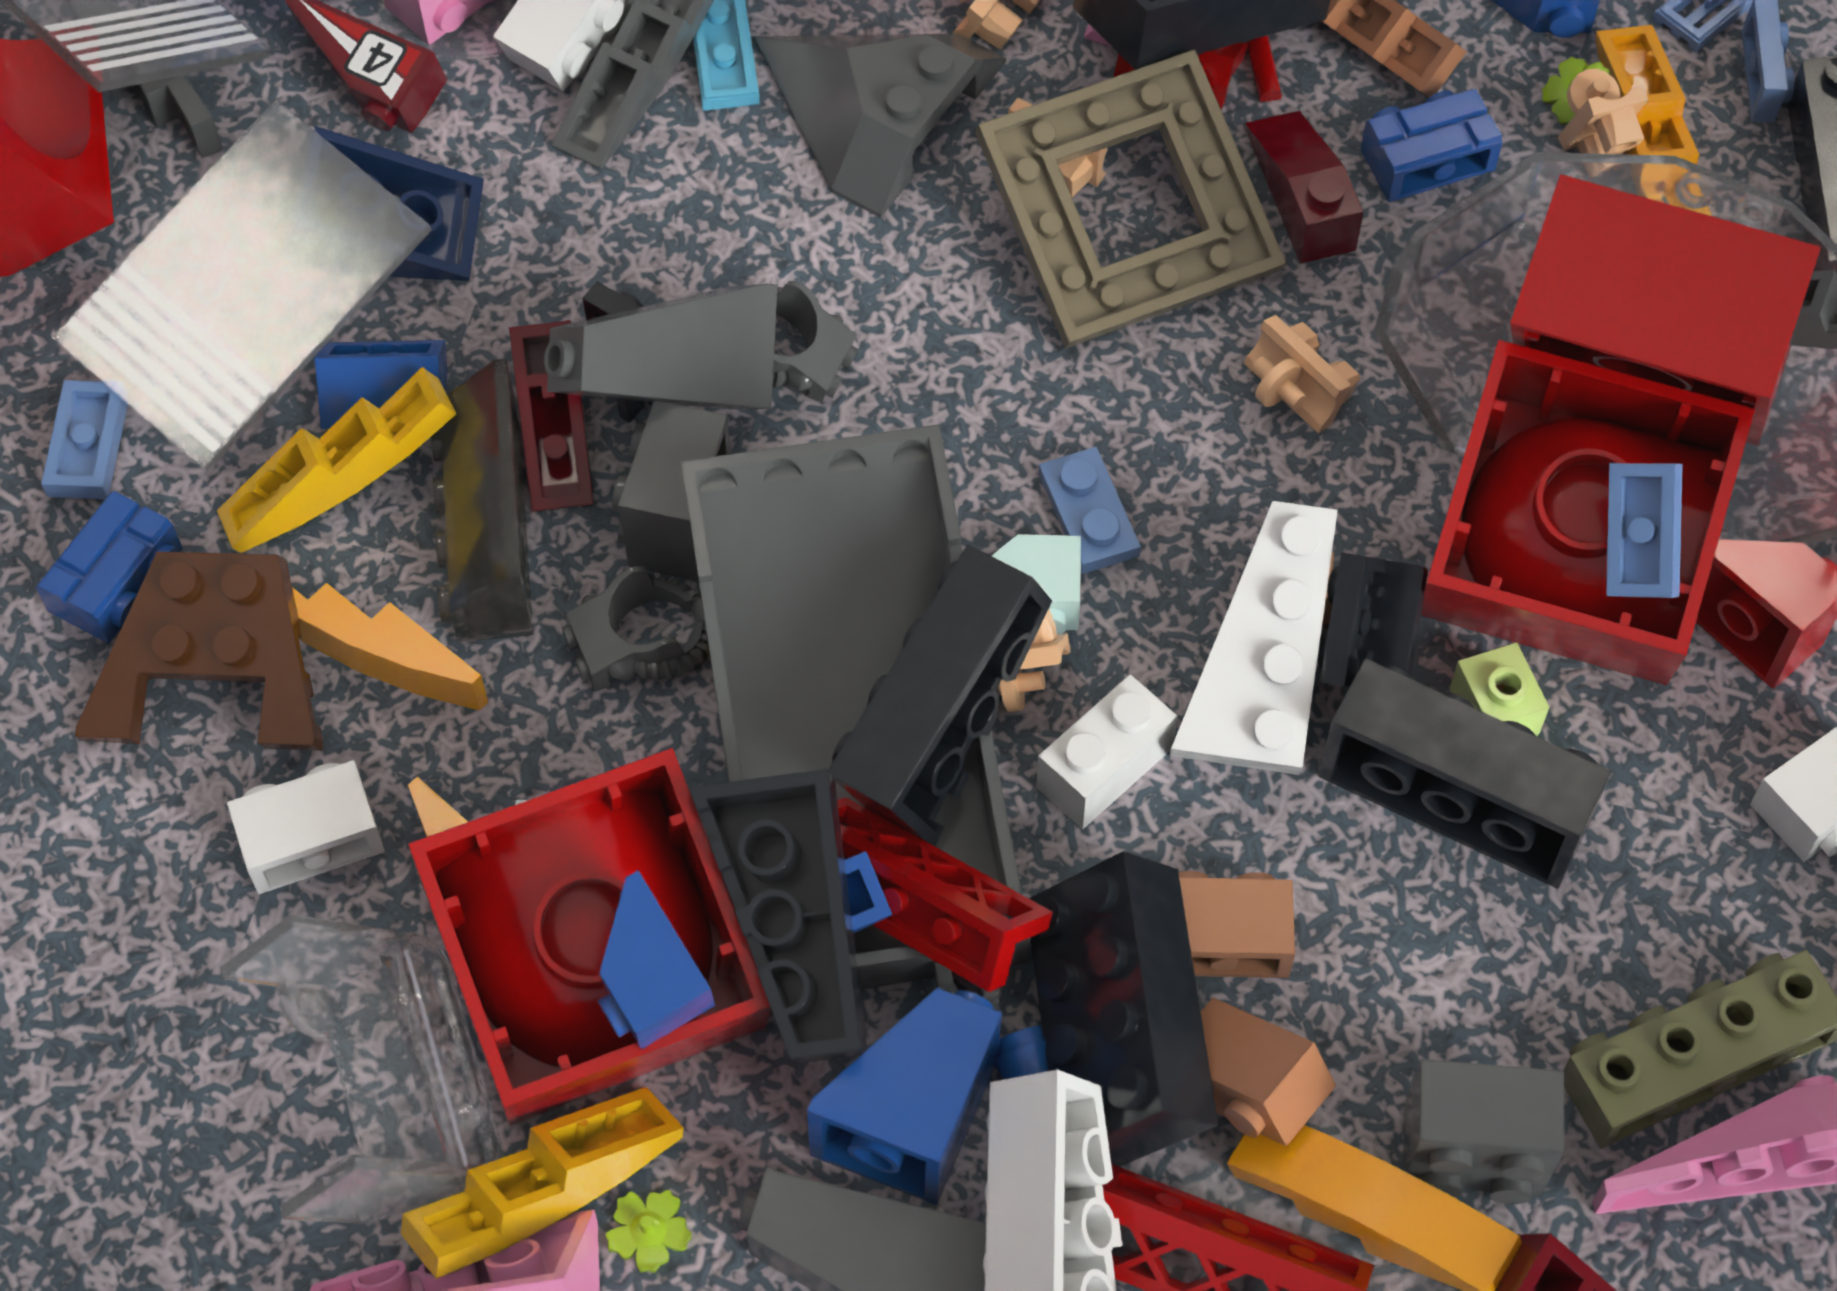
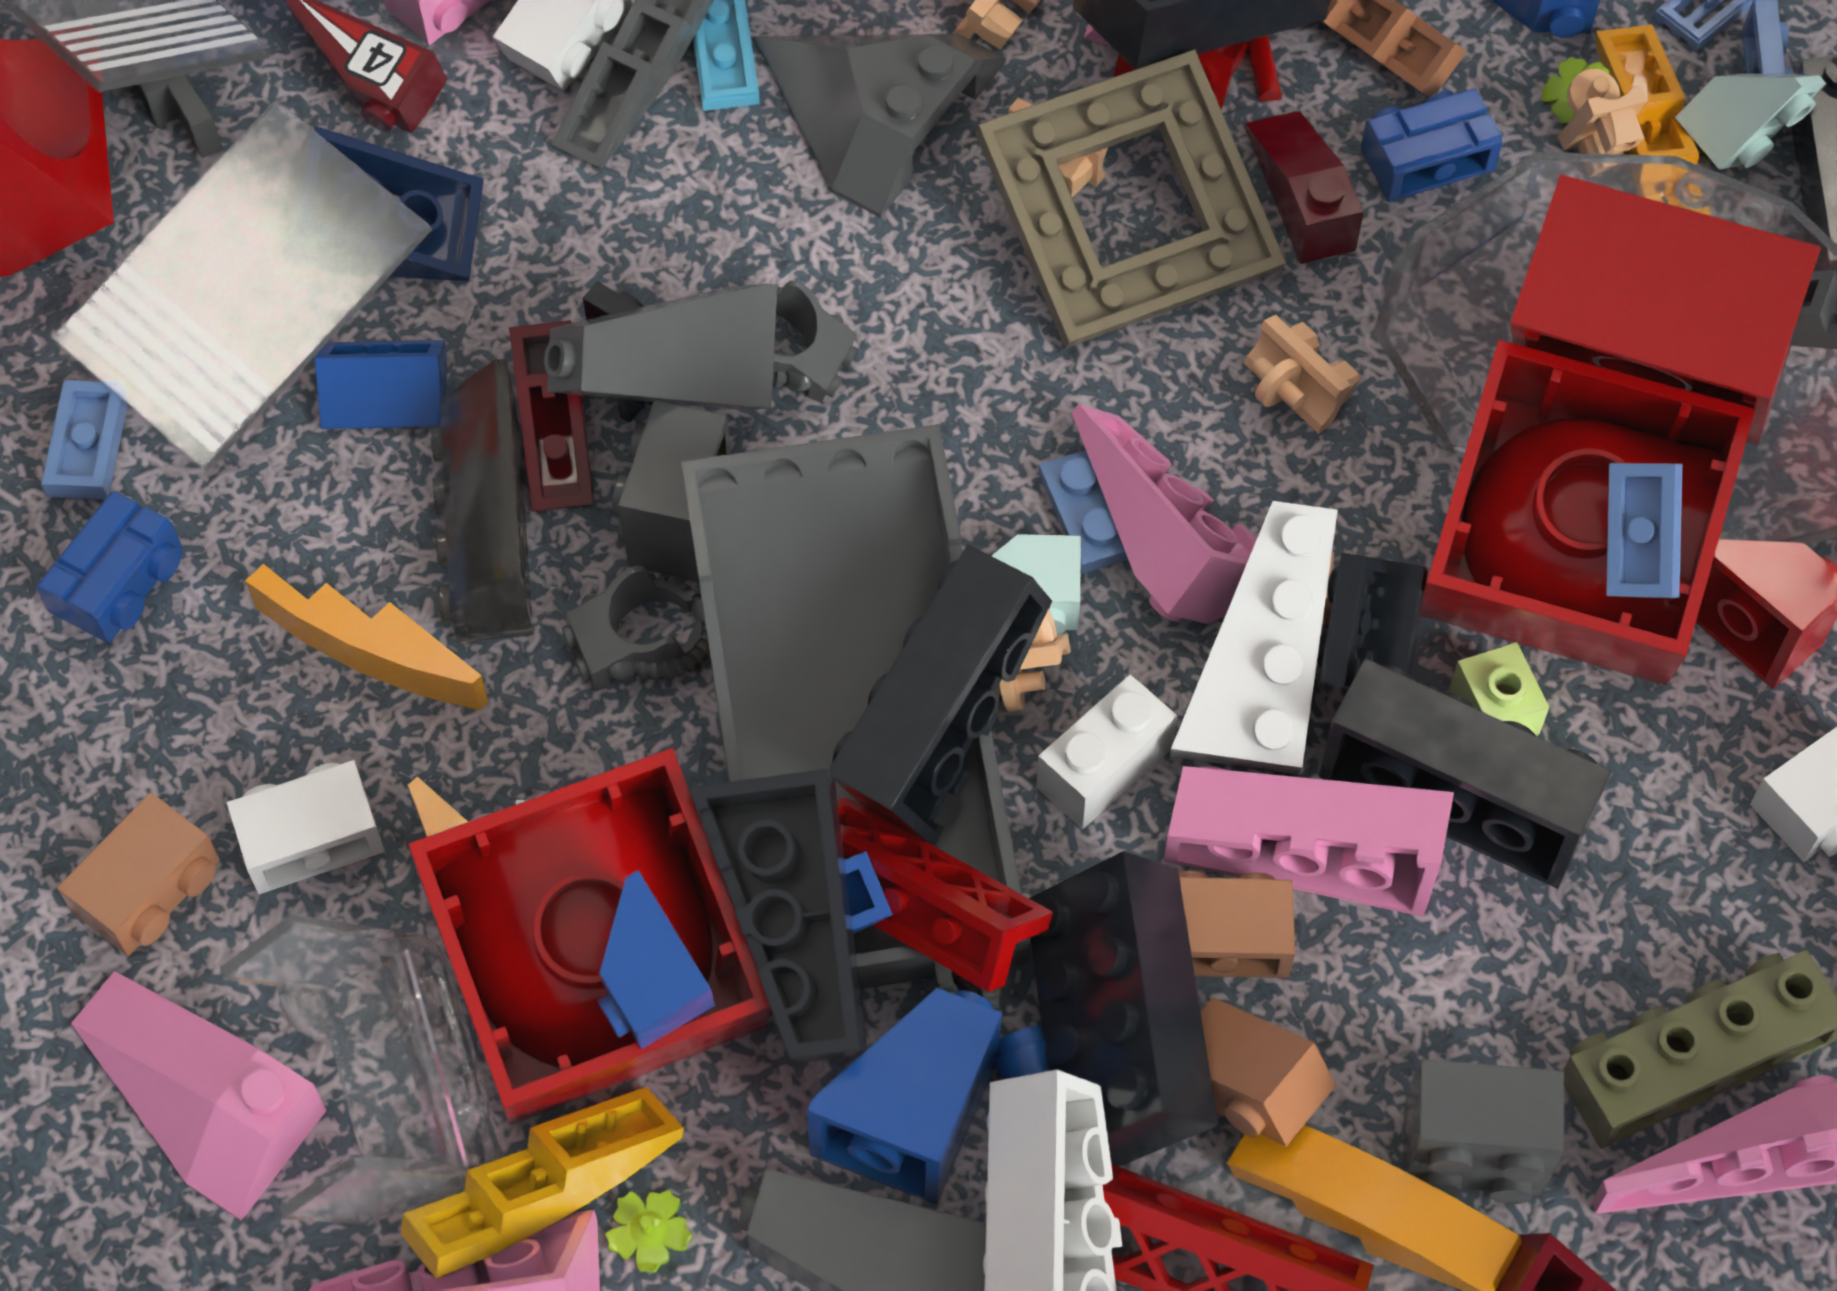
reddish brown wing [75,552,323,751] -> none
yellow slope [217,367,457,553] -> none
none -> nougat brick [57,792,220,957]
none -> bright pink wedge [71,971,327,1221]
none -> bright pink wedge [1072,404,1257,624]
none -> bright pink wedge [1164,766,1454,917]
none -> light aqua slope [1675,74,1827,169]

